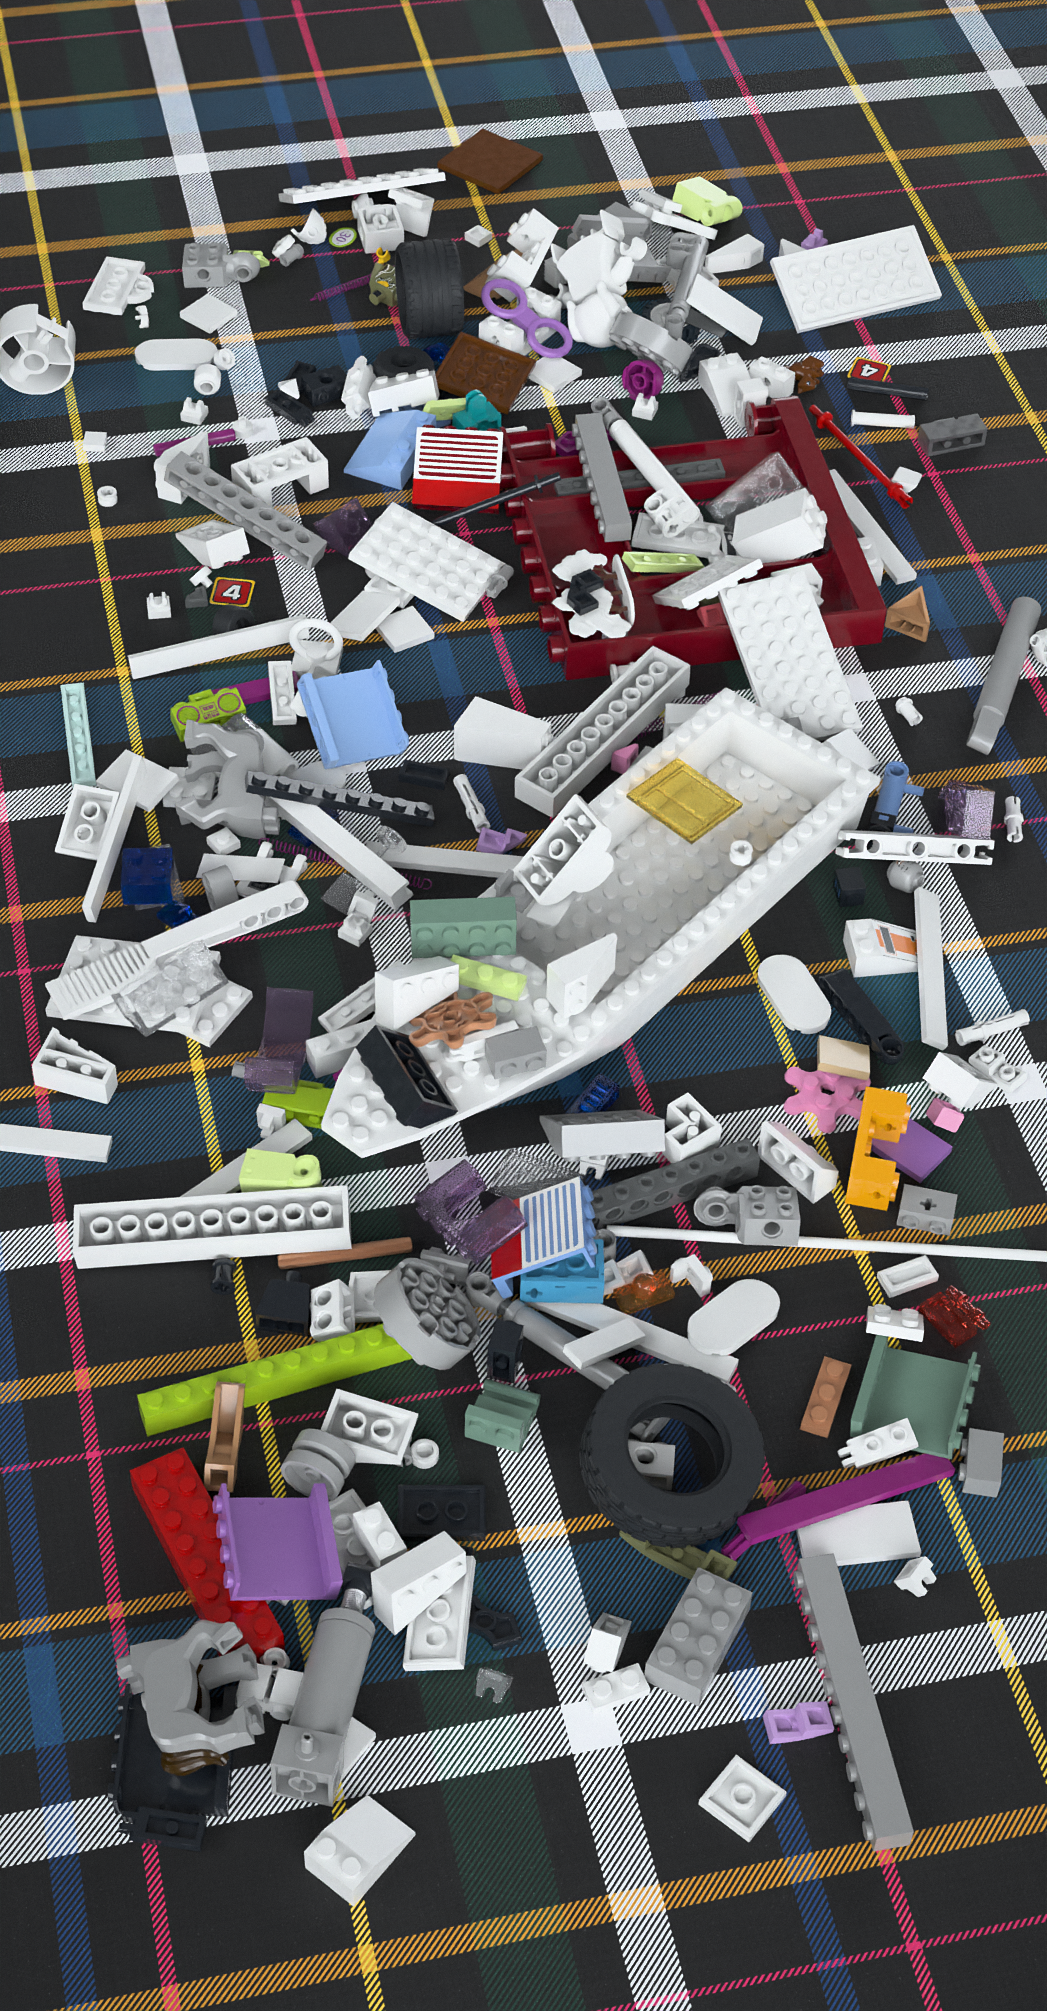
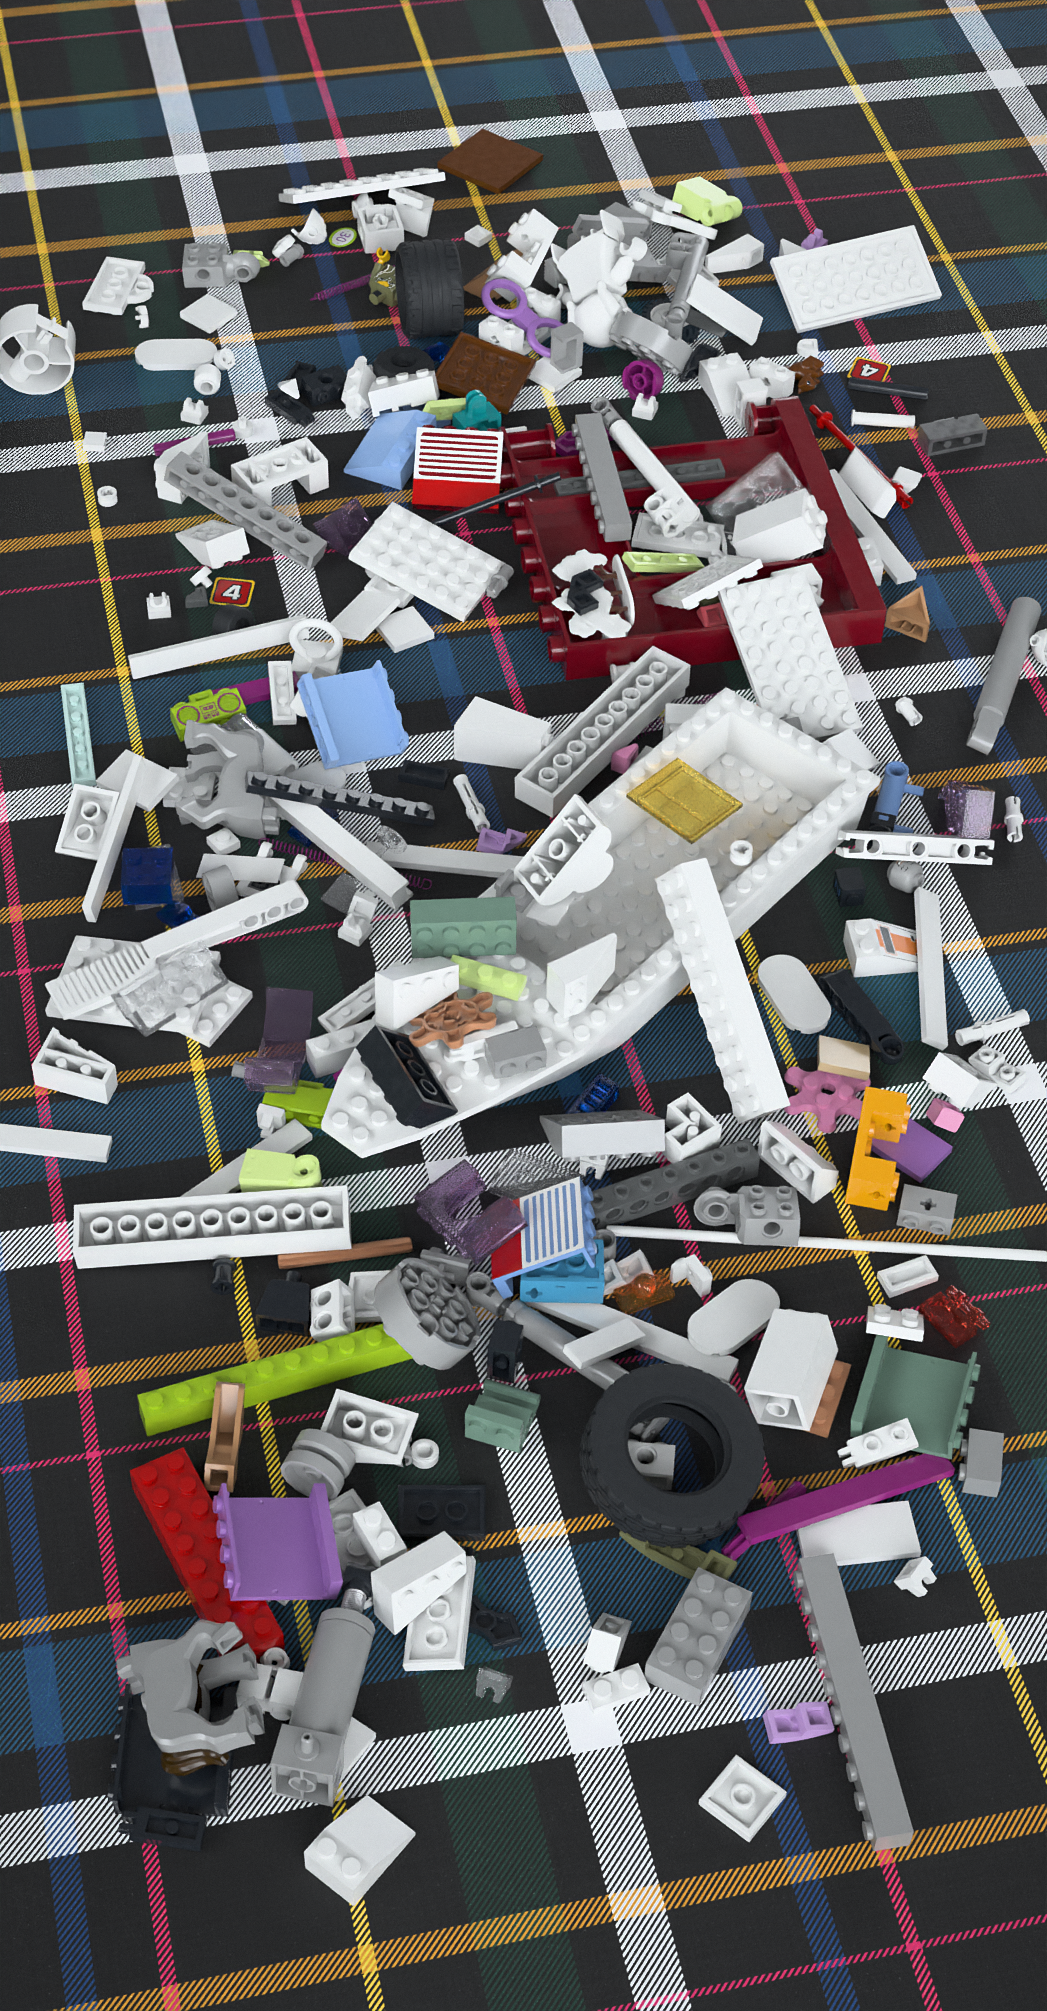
none -> light grey panel [550,322,584,374]
none -> white brick [656,858,790,1124]
none -> white brick [744,1308,838,1431]
none -> white tile [797,339,818,357]
none -> white piece [839,446,896,518]

